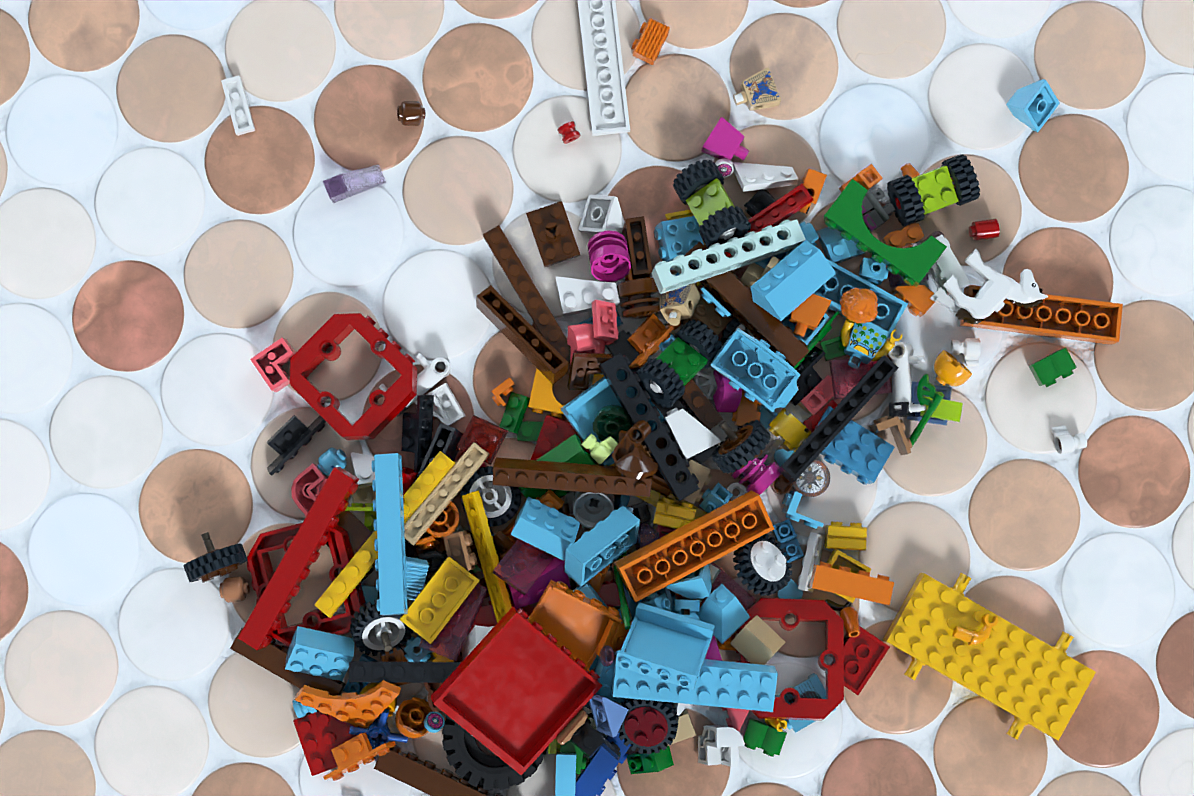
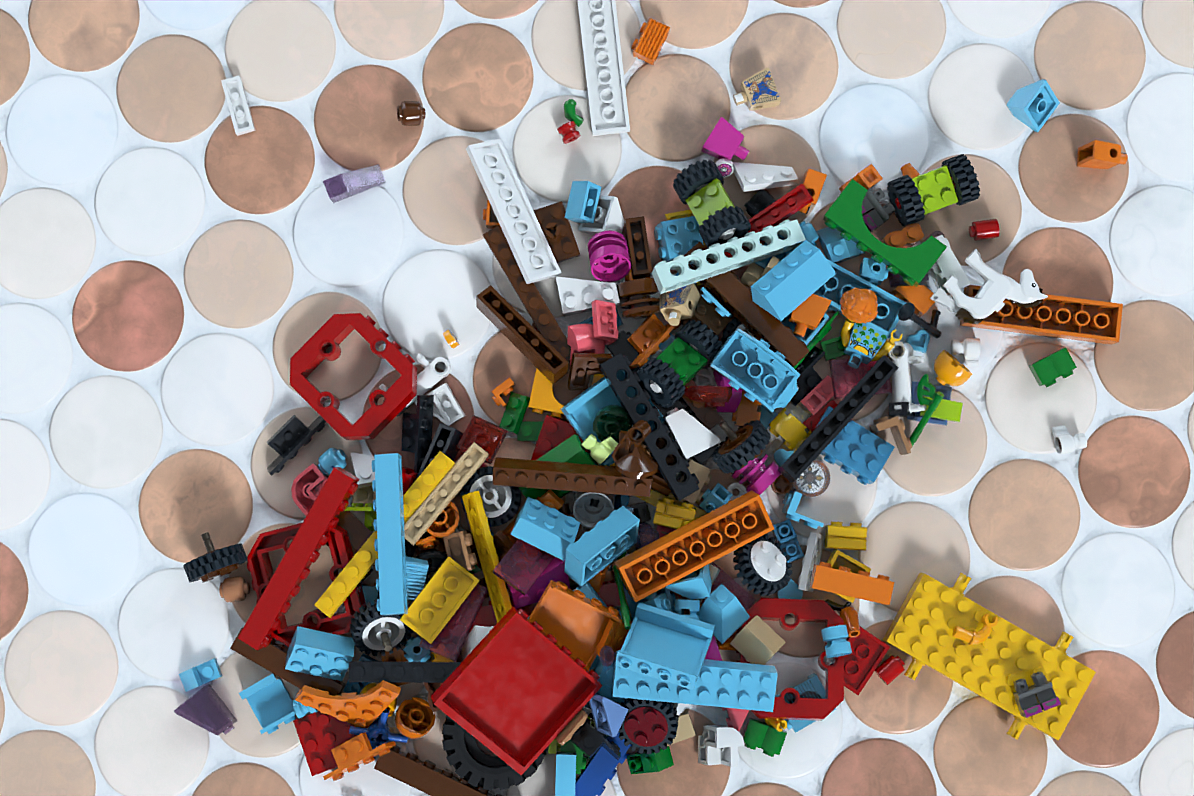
coral brick [250,337,295,393] -> none
tile [424,712,445,733] -> none
none -> clear purple slope [174,684,237,736]
none -> medium azure slope [179,658,222,692]
none -> medium azure panel [239,673,296,734]
none -> light orange tile [443,329,460,348]
none -> white plate [466,139,561,284]
none -> orange bracket [483,200,502,229]
none -> green arm [563,99,584,127]
none -> medium azure brick [564,181,601,223]
none -> clear red slope [684,385,732,407]
none -> medium azure wheel [821,625,852,658]
none -> red brick [875,655,905,685]
none -> black piece [898,303,941,338]
none -> medium azure tile [905,329,930,353]
none -> dark grey hips [1013,672,1061,718]
none -> orange torso [1077,140,1128,169]

